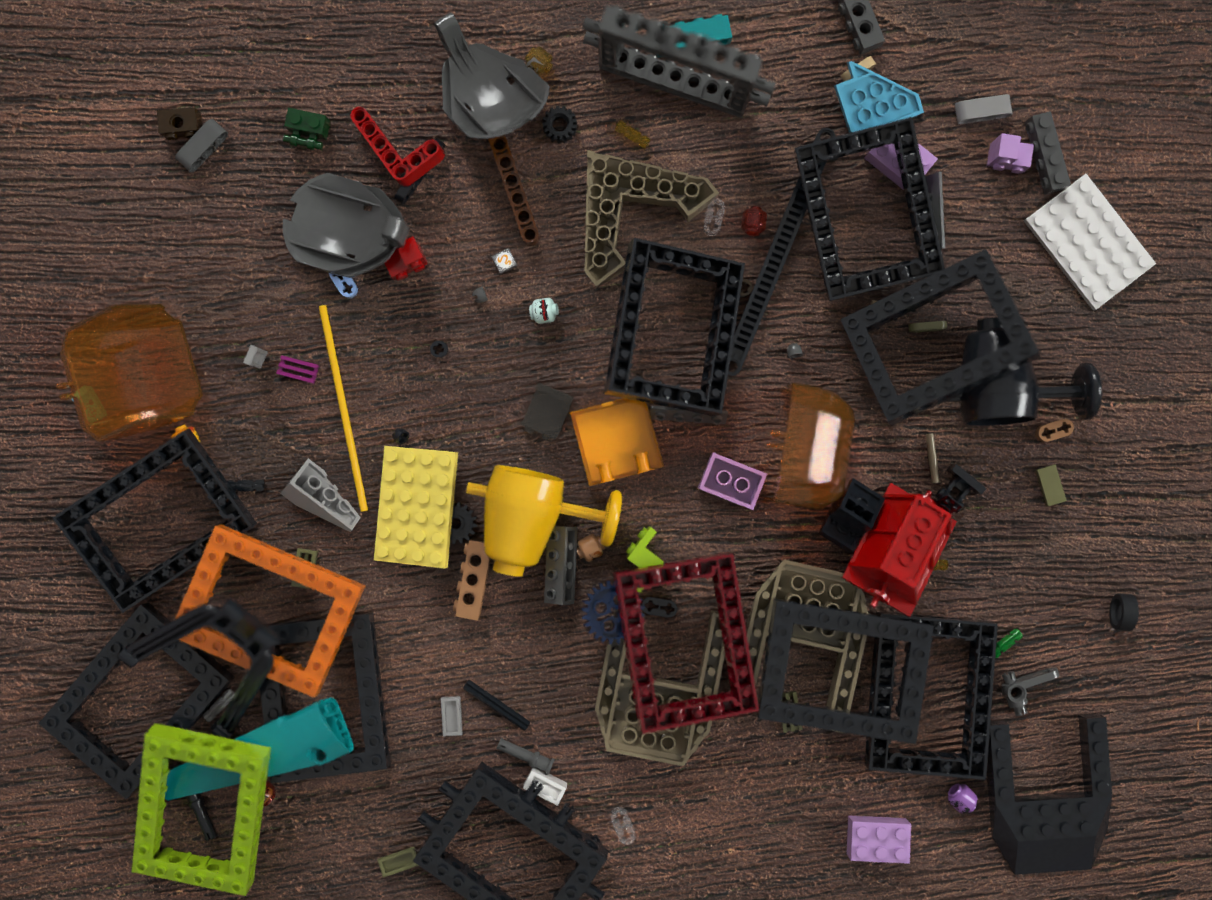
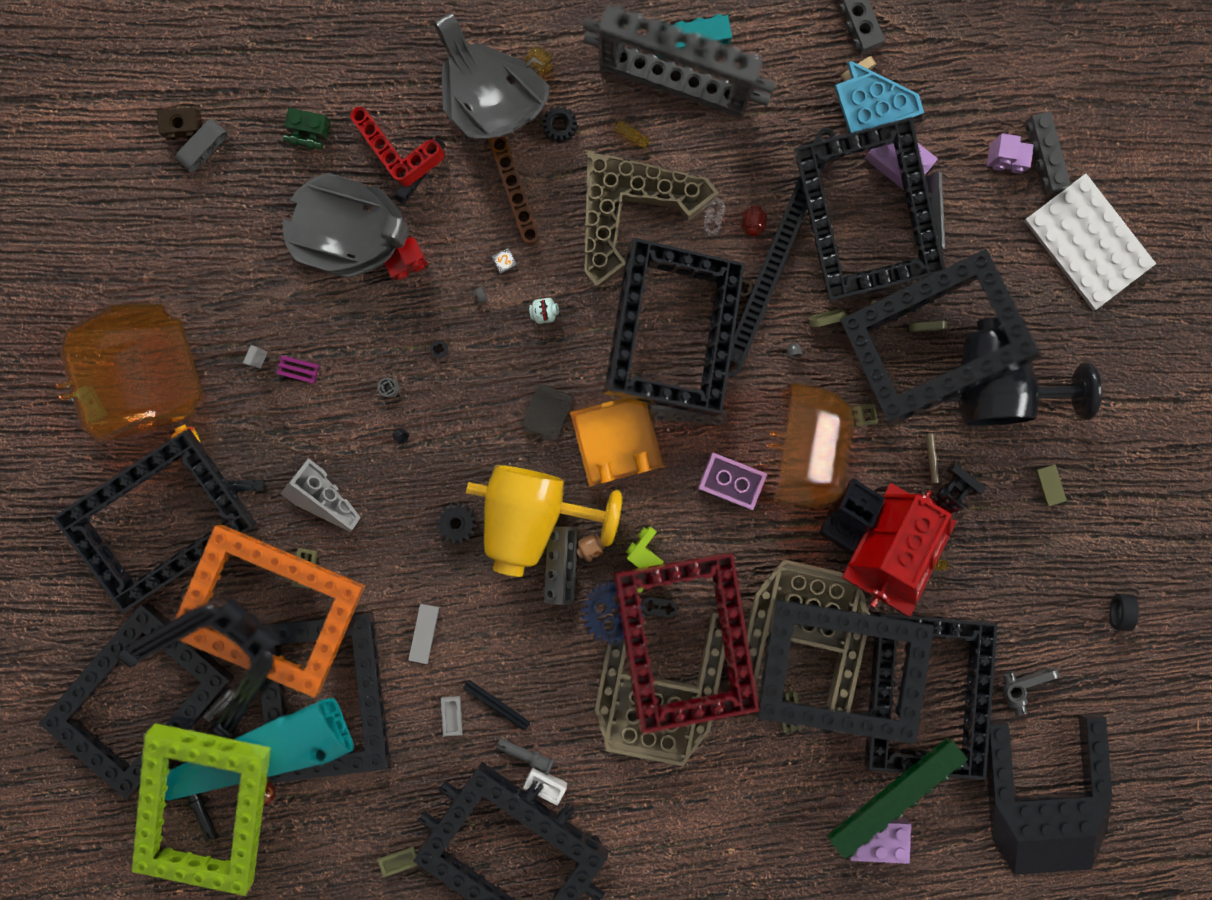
yellow piece [319,305,368,512] -> none
light blue beam [329,273,358,298] -> none
light yellow plate [374,446,458,568] -> none
medium nougat brick [453,539,491,621] -> none
clear beam [611,807,636,845] -> none
medium lavender head [948,784,978,814] -> none
light grey beam [955,94,1013,124] -> none
green axle [995,629,1023,659] -> none
medium nougat beam [1035,419,1074,442] -> none
none -> dark grey wheel [378,378,400,398]
none -> light grey tile [409,603,440,664]
none -> olive tile [808,309,847,327]
none -> dark green brick [826,737,968,860]
none -> olive tile [853,404,878,426]

